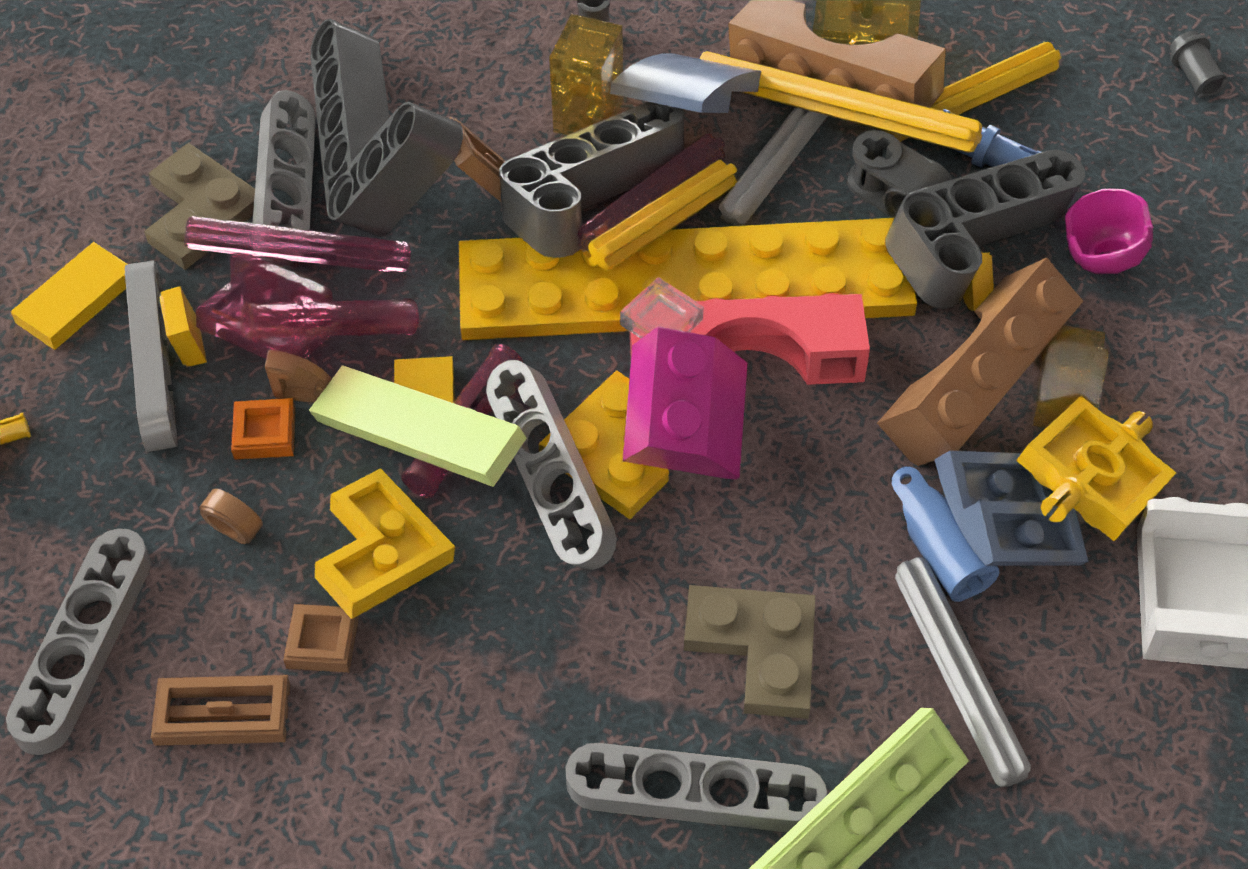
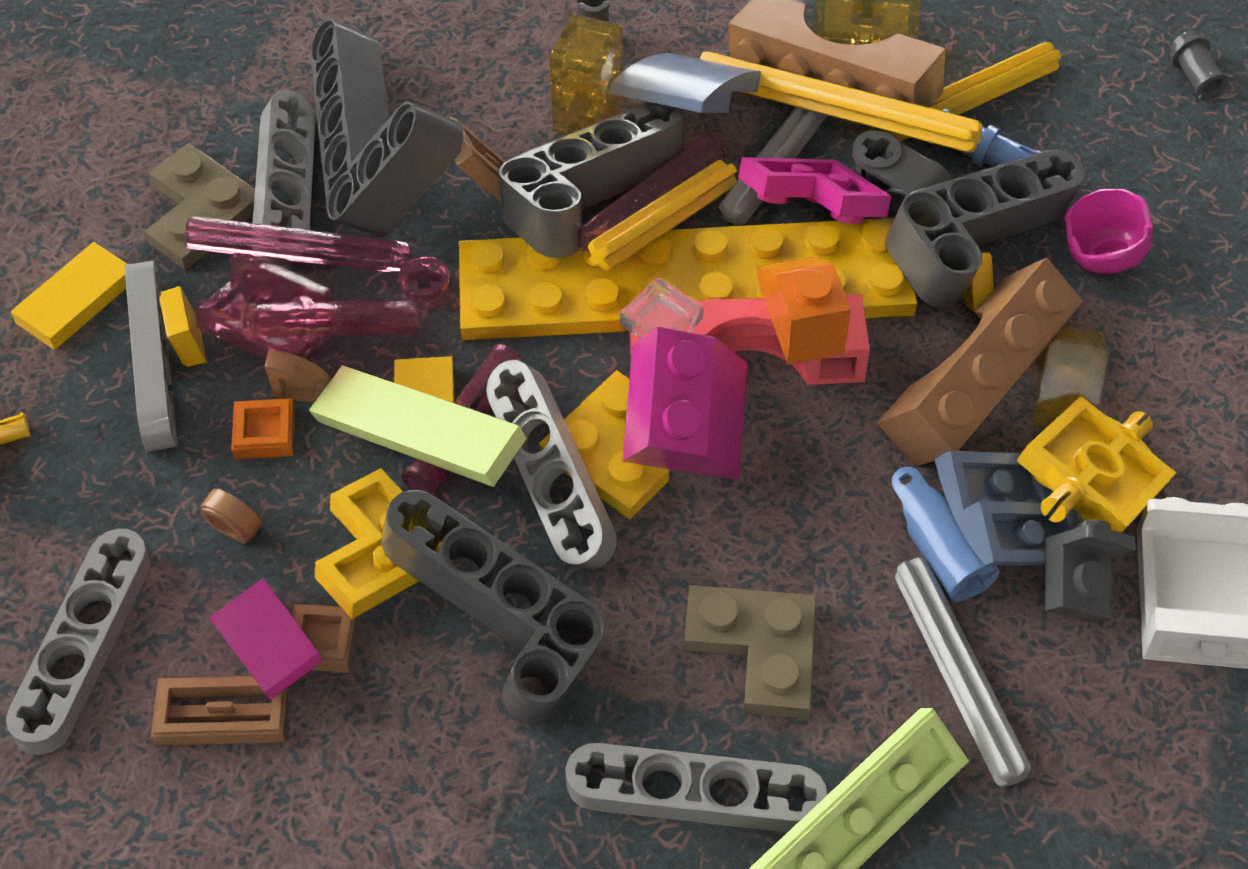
none -> dark pink slope [209,578,324,700]
none -> dark grey beam [381,490,605,724]
none -> clear pink bush [398,256,451,311]
none -> dark pink plate [738,157,892,224]
none -> orange slope [756,257,851,365]
none -> dark grey bracket [1045,520,1135,622]

